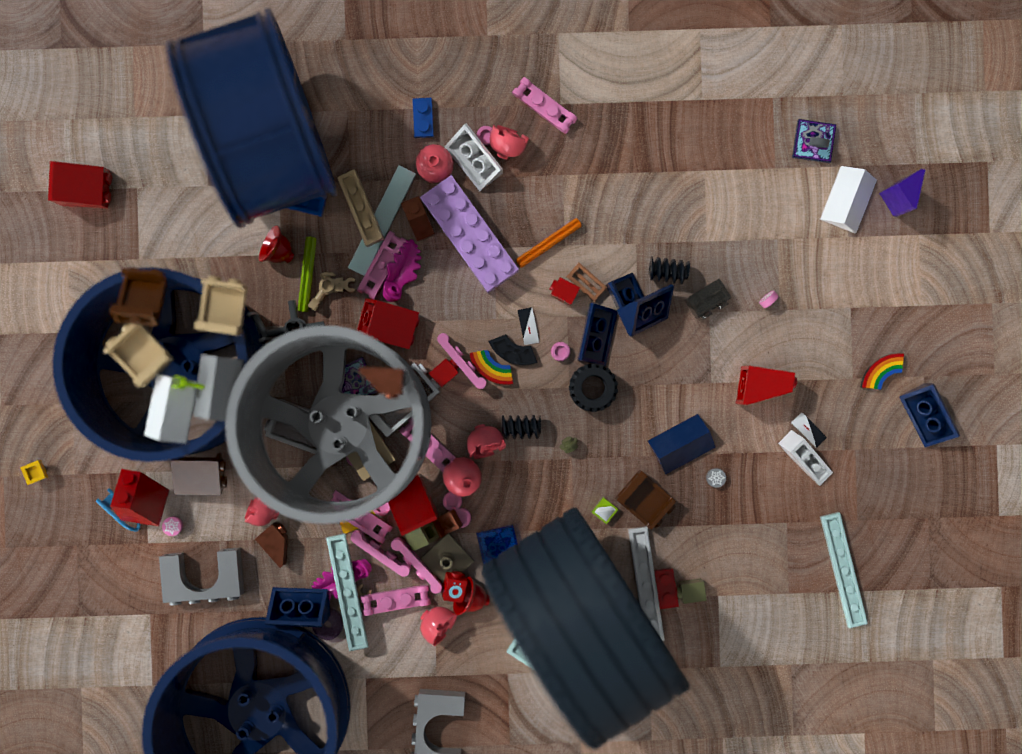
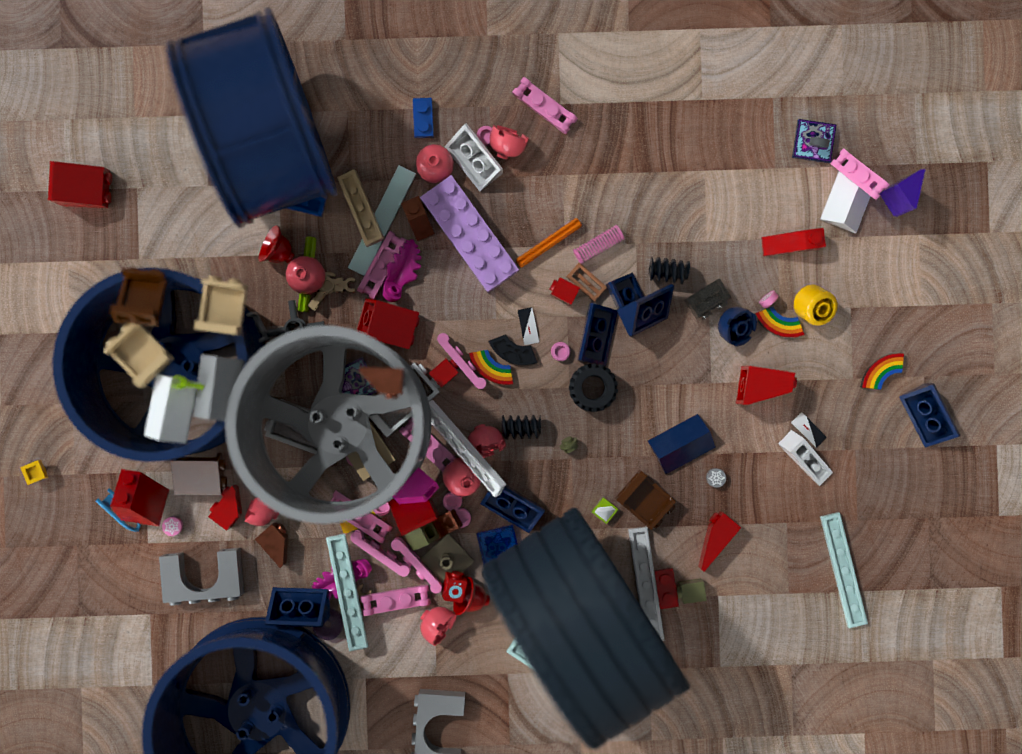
none -> red slope [208,484,242,531]
none -> coral cylinder [286,256,325,295]
none -> dark pink slope [392,467,439,504]
none -> white tile [429,400,506,497]
none -> dark blue slope [480,485,545,533]
none -> bright pink piece [573,225,625,265]
none -> red slope [698,511,741,572]
none -> dark blue cylinder [718,306,757,346]
none -> tile [754,306,805,338]
none -> red slope [761,228,826,256]
none -> yellow head [793,284,838,326]
none -> bright pink plate [830,149,890,200]

